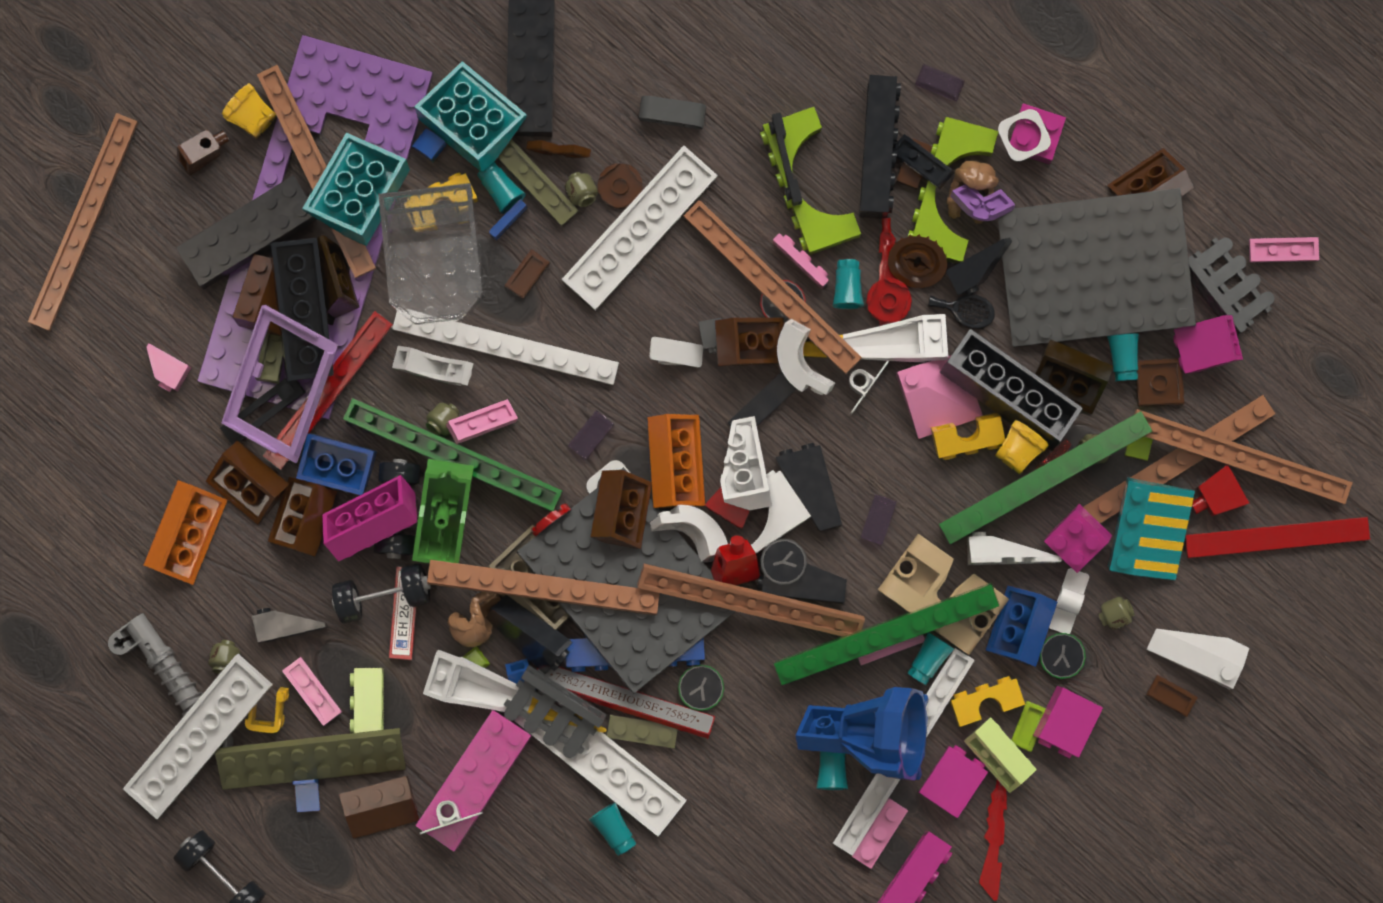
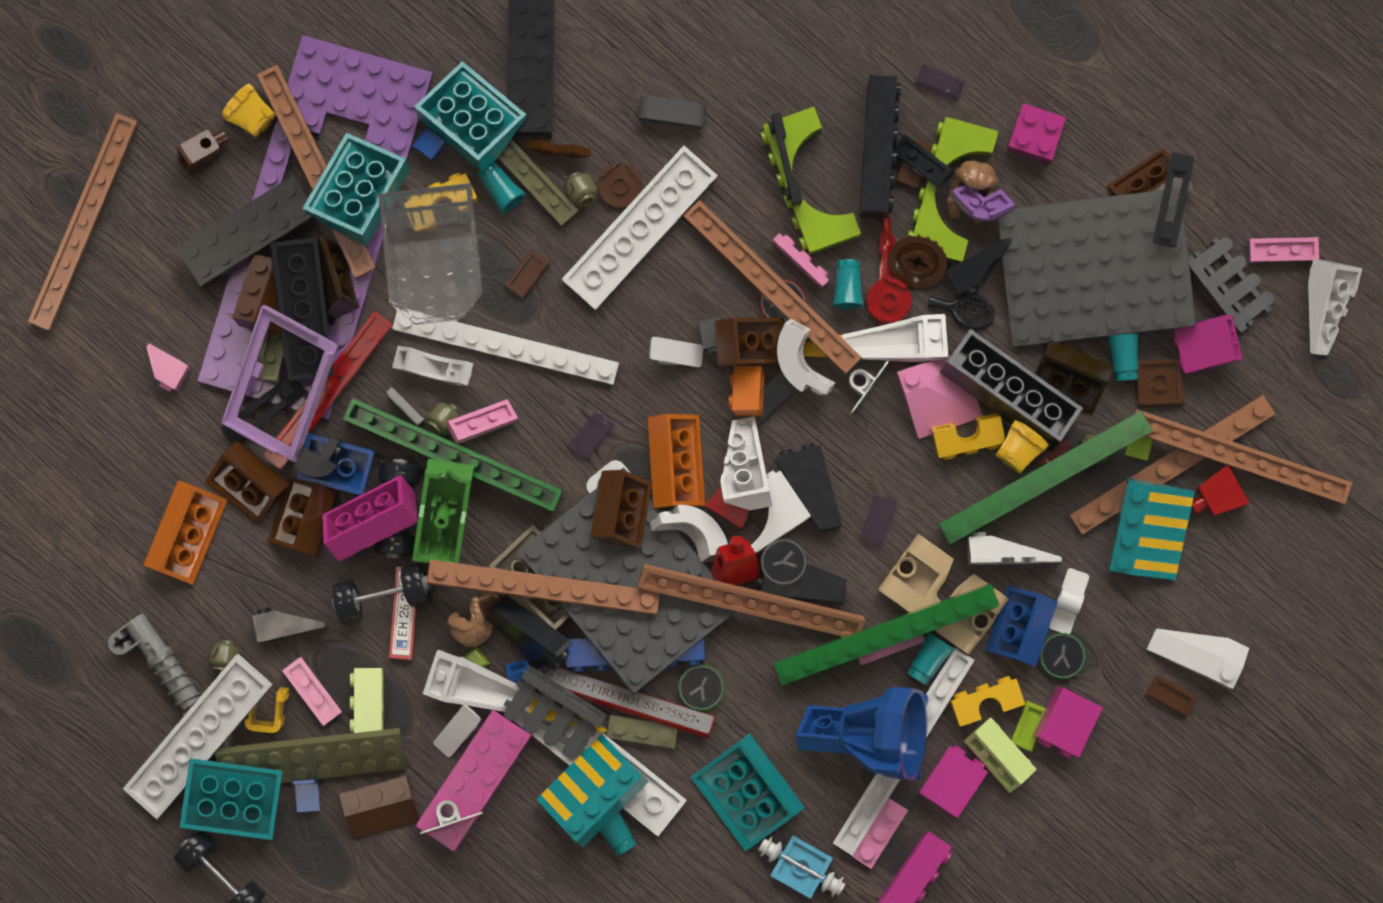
blue tile [489,200,527,241] -> none
red tile [531,503,571,537] -> none
teal plant [816,751,848,790] -> none
red sword [979,779,1007,901] -> none
white piece [998,109,1051,161] -> none
dark pink brick [1044,504,1112,573] -> none
olive head [1099,597,1135,630] -> none
red tile [1185,517,1370,558] -> none
none -> teal slope [180,758,282,840]
none -> black brick [294,436,343,477]
none -> light grey tile [386,387,425,427]
none -> white piece [433,705,481,757]
none -> teal slope [536,734,649,847]
none -> teal slope [690,733,805,852]
none -> orange brick [729,366,765,417]
none -> medium azure plate [758,836,845,899]
none -> black container [1153,152,1195,248]
none -> white wedge [1308,259,1362,355]

